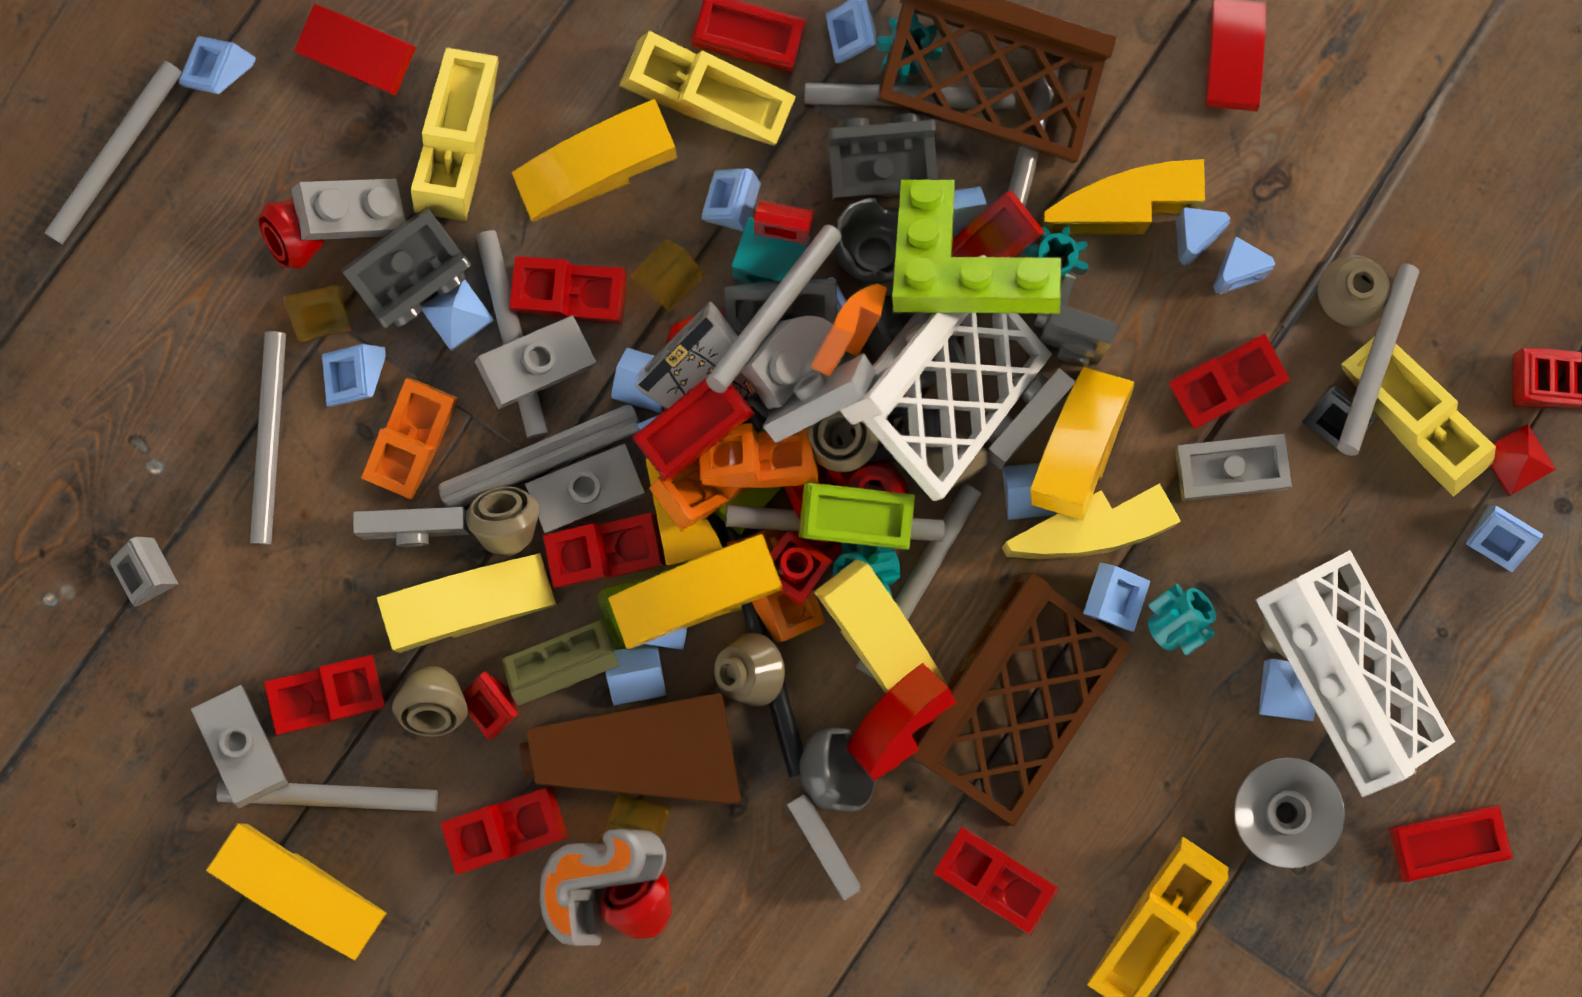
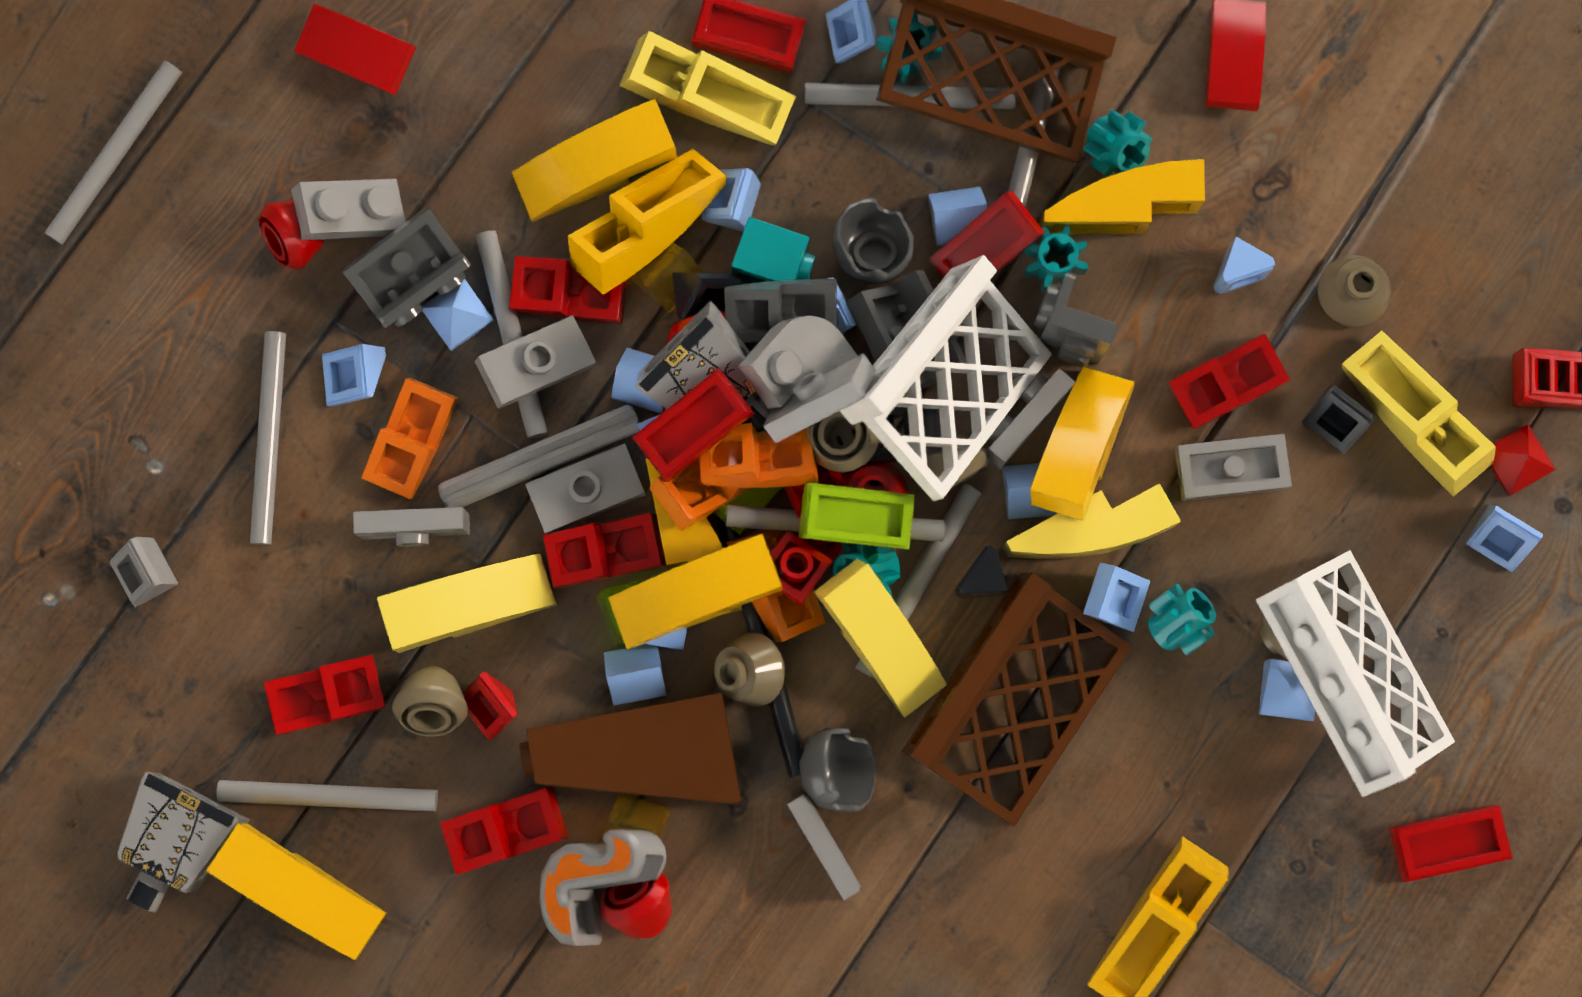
light blue slope [179,36,256,94] -> none
light grey plate [191,685,288,809] -> none
clear yellow slope [284,285,351,342] -> none
light yellow slope [411,48,498,222] -> none
dark tan cone [465,486,539,556] -> none
olive plate [502,620,619,706] -> none
light grey bar [706,225,841,393] -> none
red slope [754,201,814,245] -> none
orange slope [810,283,887,376] -> none
dark grey bracket [827,113,938,202] -> none
red slope [846,663,956,781] -> none
lime plate [892,180,1061,314] -> none
red slope [933,827,1059,936] -> none
light blue slope [1175,208,1231,266] -> none
light grey dish [1234,758,1345,868] -> none
light grey bar [1337,264,1419,456] -> none
none -> light grey torso [117,772,250,912]
none -> yellow slope [567,149,726,295]
none -> black slope [672,272,744,319]
none -> black slope [954,545,1008,599]
none -> teal gear [1084,109,1153,177]

